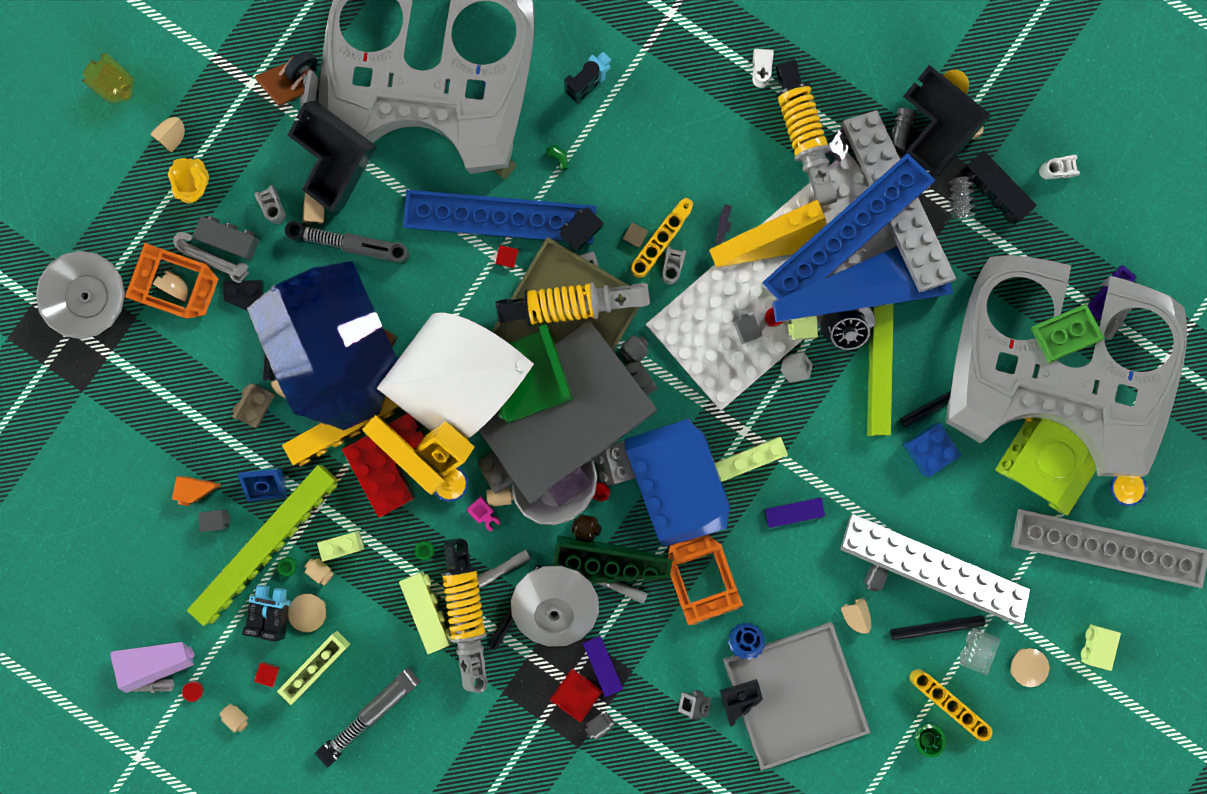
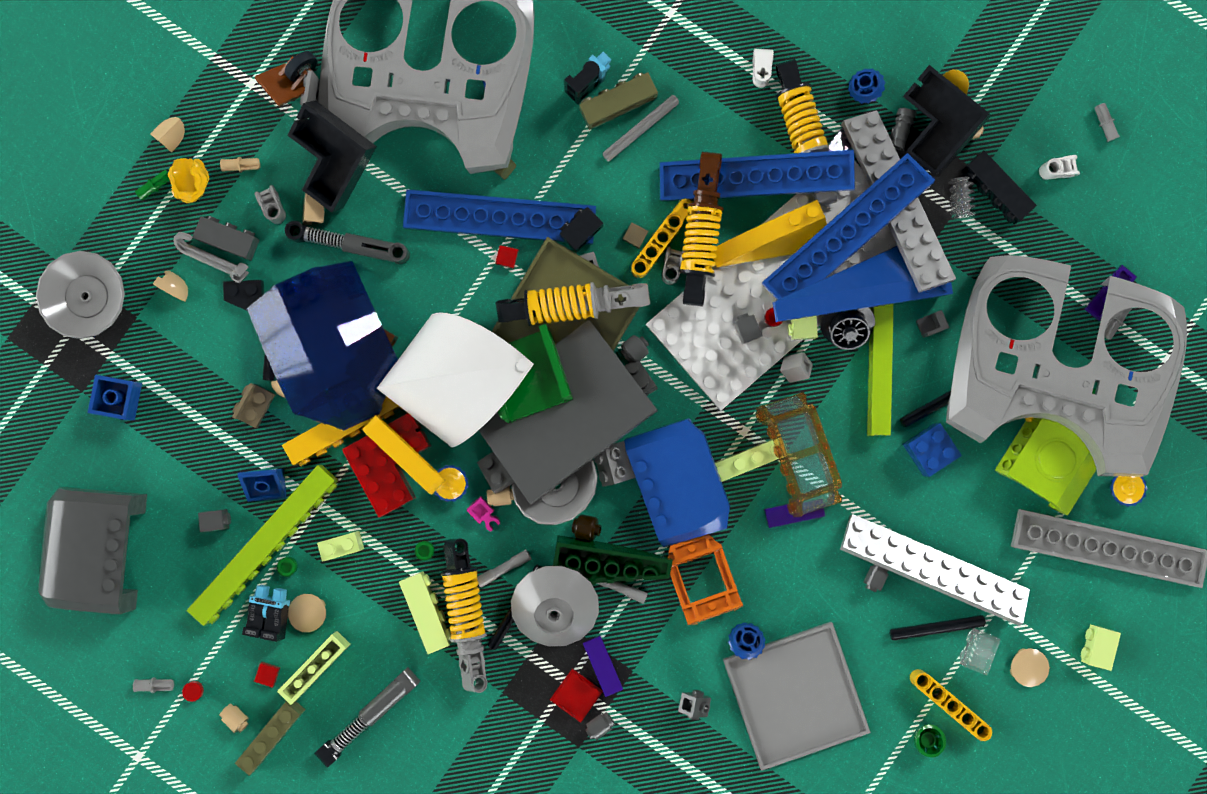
clear yellow cylinder [82,53,134,104] -> none
lavender slope [110,642,194,693] -> none
orange wedge [125,243,218,319] -> none
orange slope [172,476,221,506] -> none
tan brick [305,558,334,586] -> none
yellow brick [415,421,474,476] -> none
green arm [546,145,569,170] -> none
clear purple plate [547,466,592,507] -> none
red tile [593,483,610,501] -> none
plate [714,204,732,245] -> none
black wing [720,679,763,727] -> none
tan brick [841,598,871,633] -> none
bright green tile [1030,304,1105,363] -> none
none -> dark grey slope [38,487,147,614]
none -> blue brick [87,375,142,420]
none -> green axle [135,170,170,201]
none -> tan axle [220,157,260,172]
none -> olive brick [235,701,306,776]
none -> olive brick [579,72,658,130]
none -> light grey axle [603,95,679,161]
none -> blue plate [660,150,855,202]
none -> piece [679,152,724,307]
none -> windscreen [755,392,842,518]
none -> blue piece [848,69,886,104]
none -> dark grey panel [916,310,949,338]
none -> light grey axle [1094,103,1120,142]

